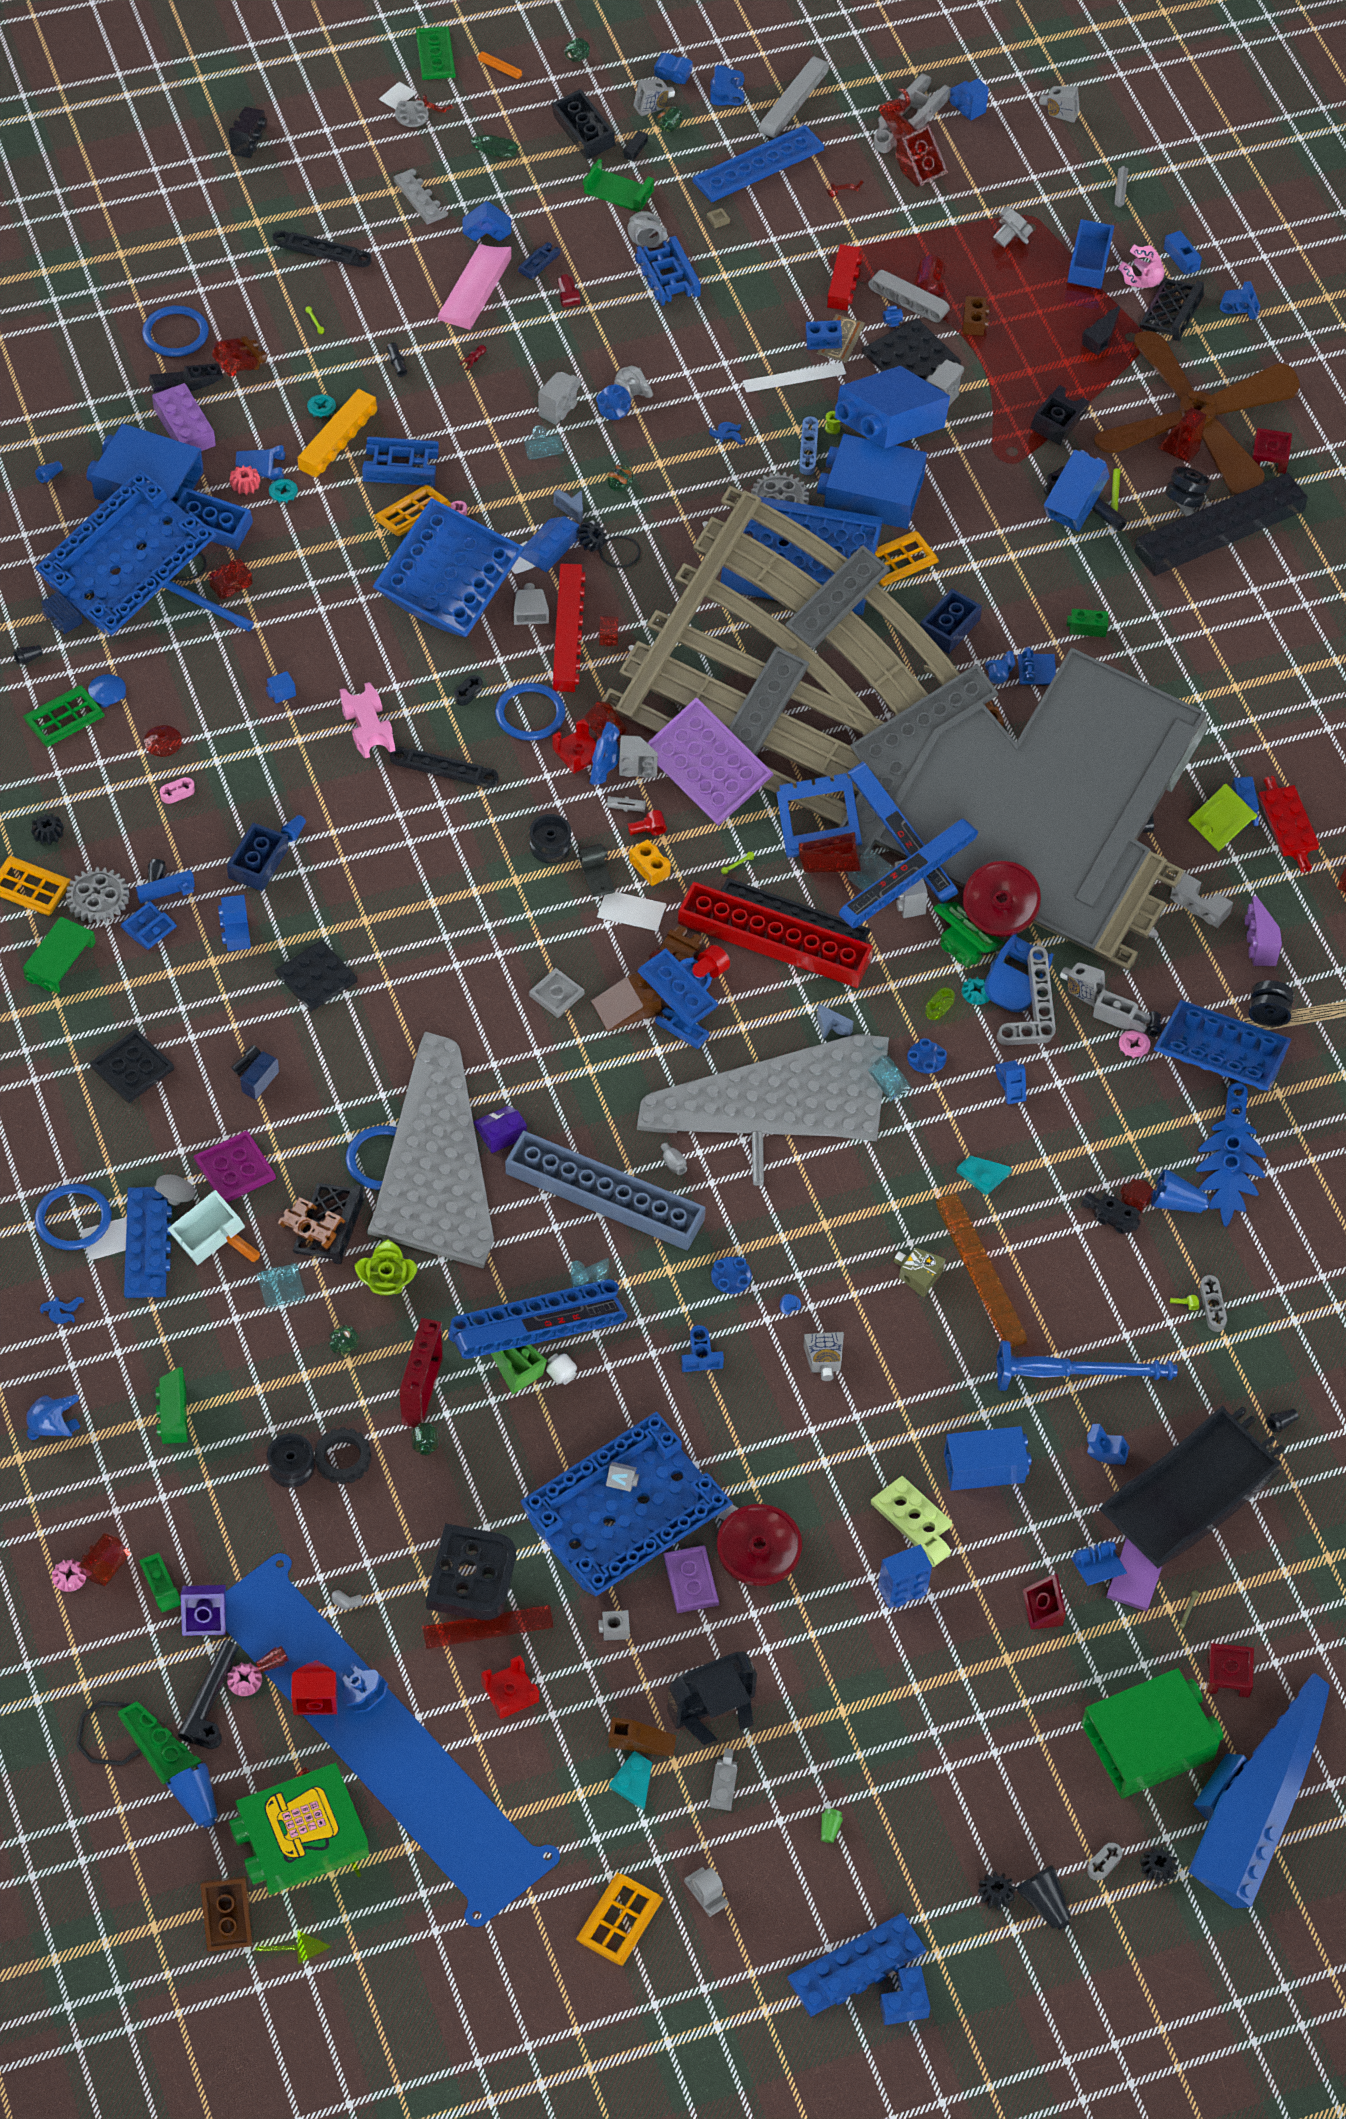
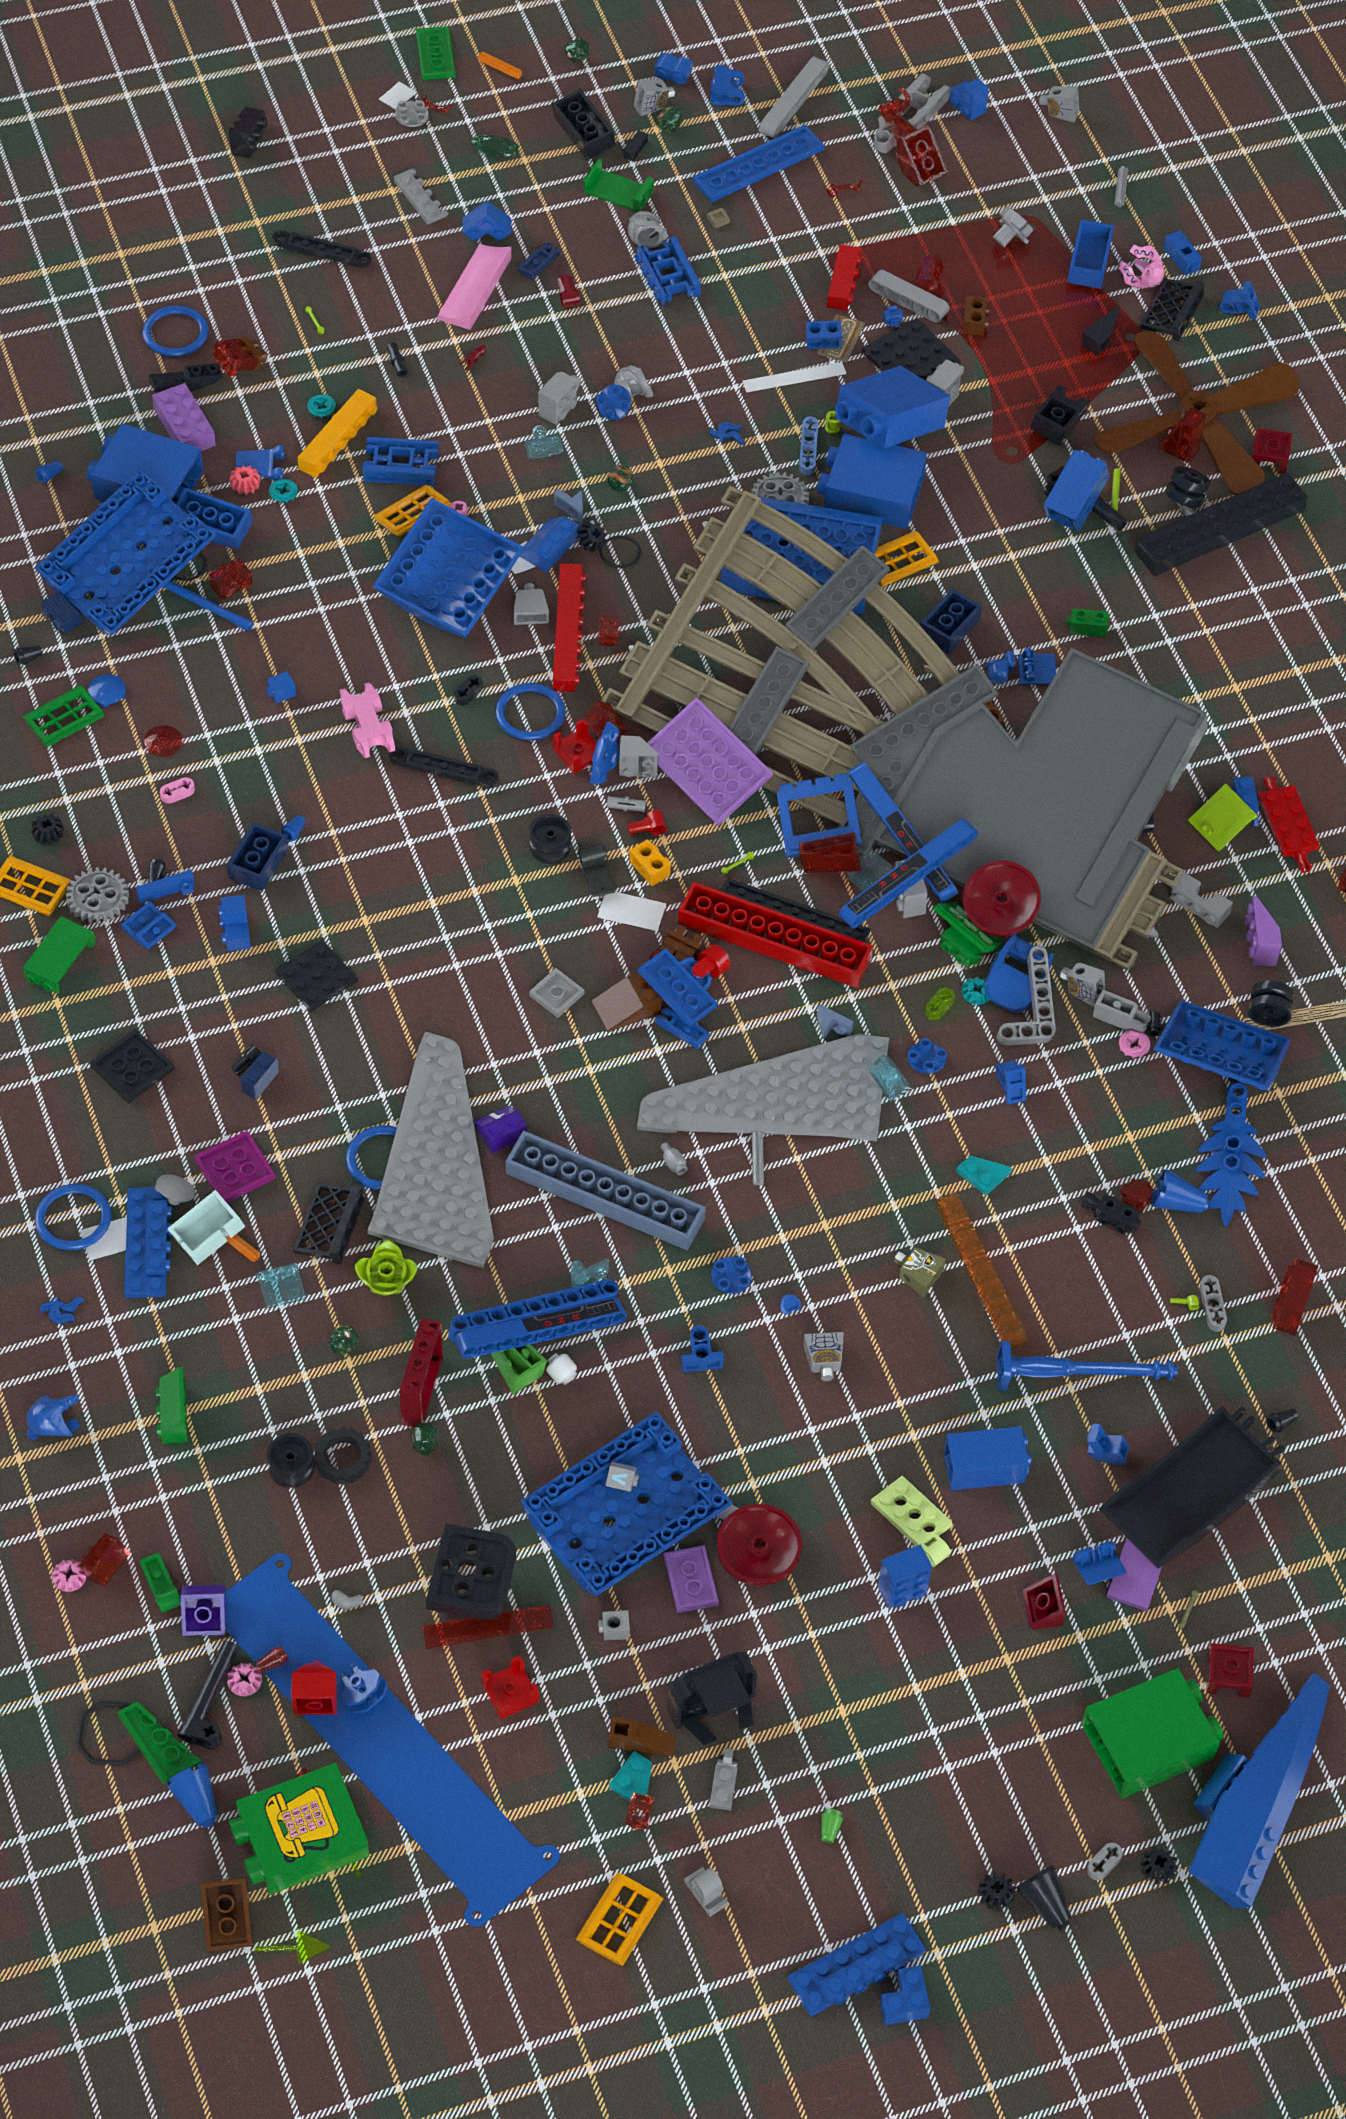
piece [278,1197,345,1249] -> none
none -> clear red brick [625,1792,655,1830]
none -> clear red brick [1271,1258,1319,1336]

